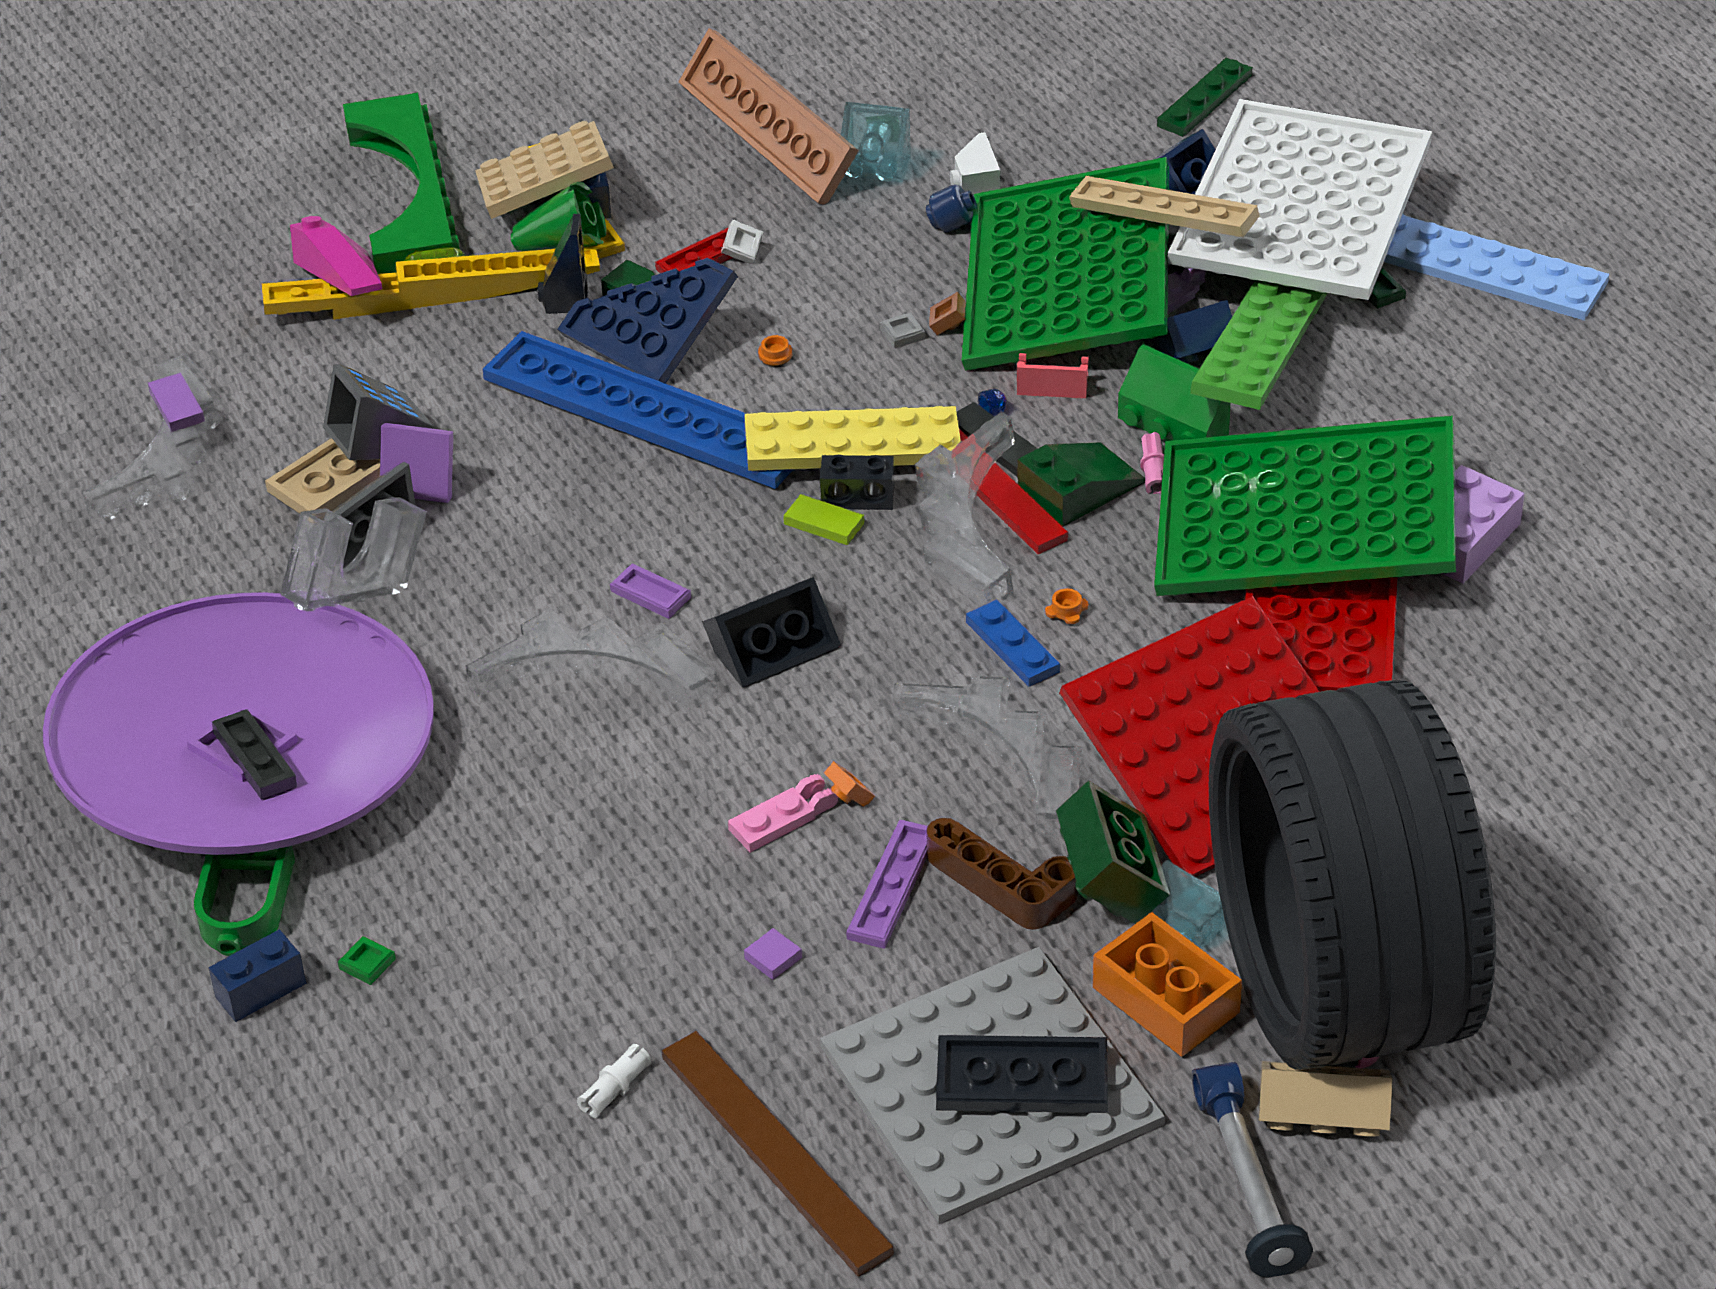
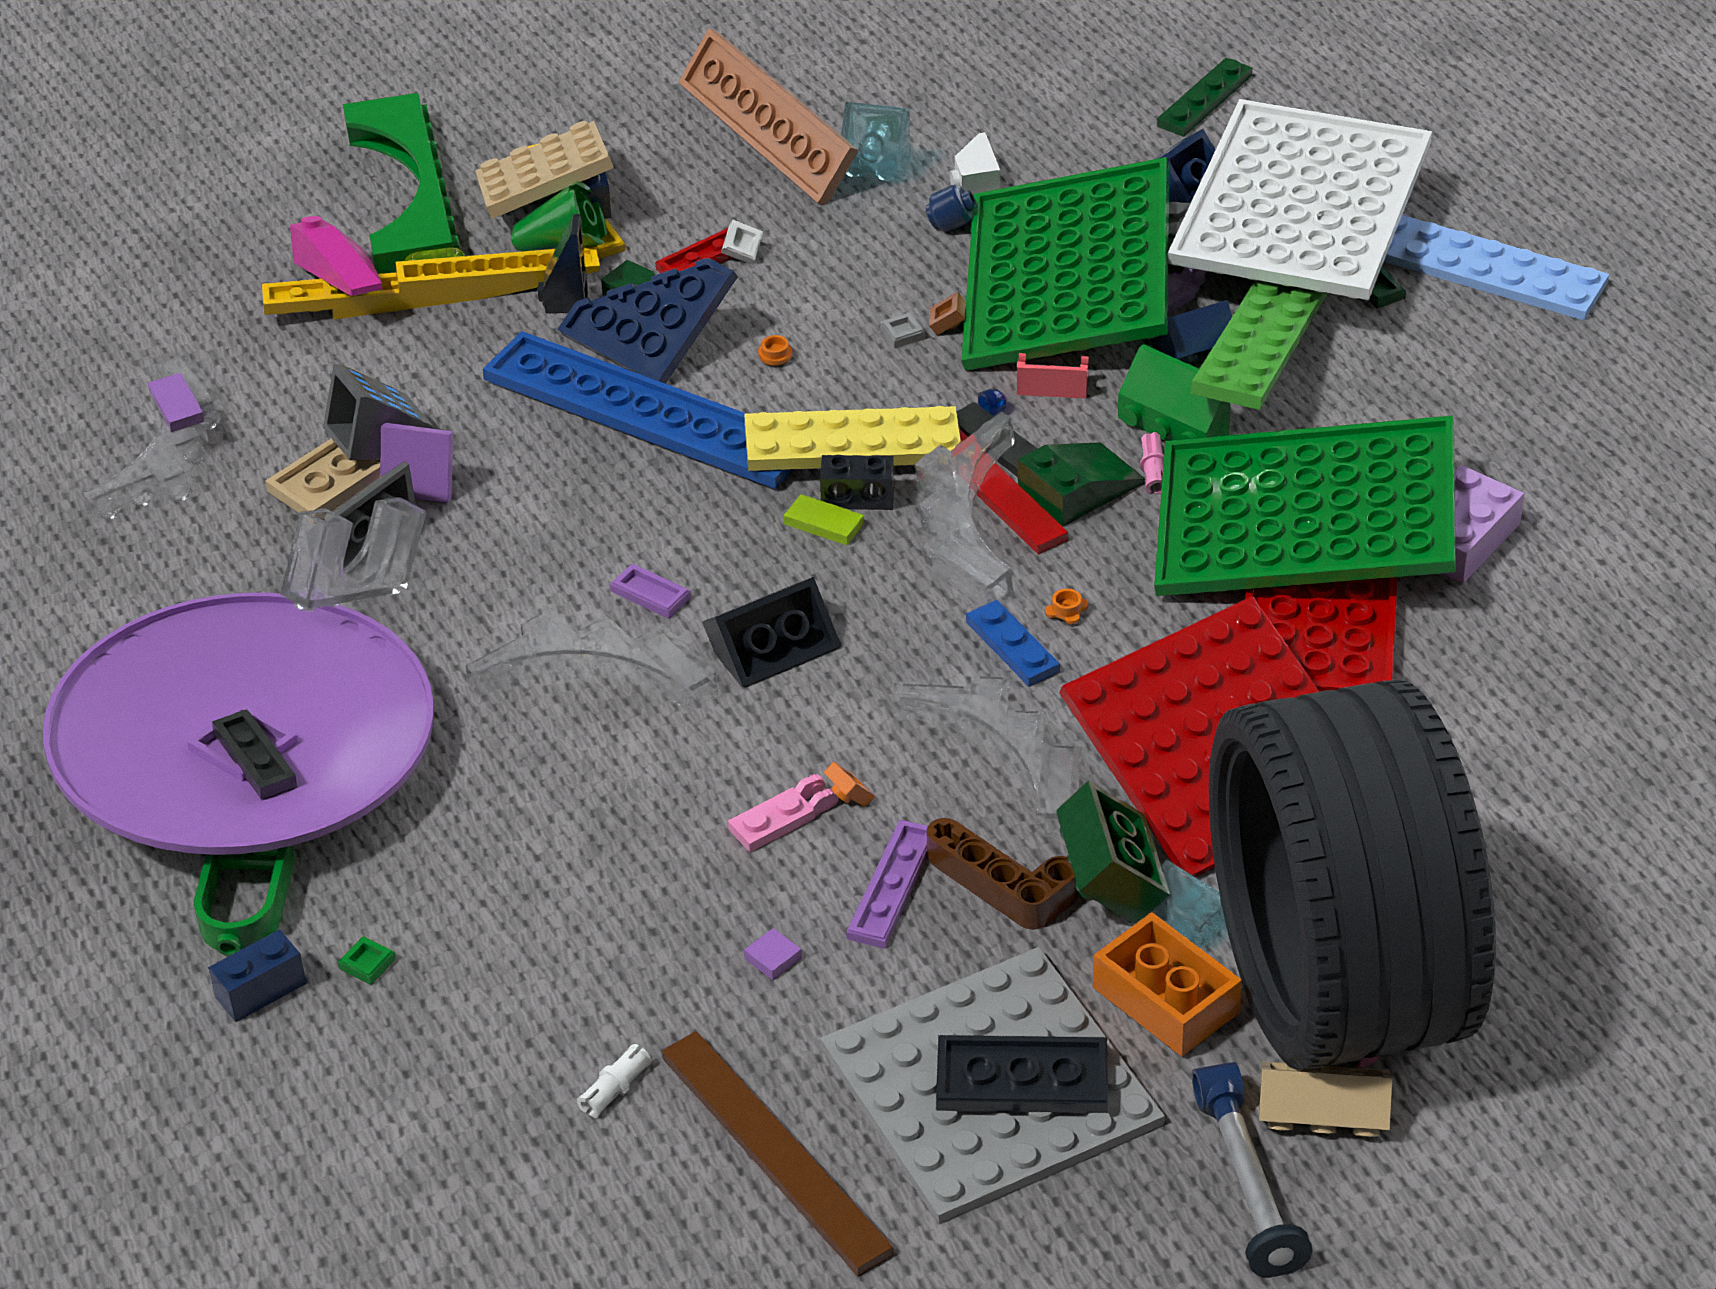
tan plate [1069,176,1260,237] -> none

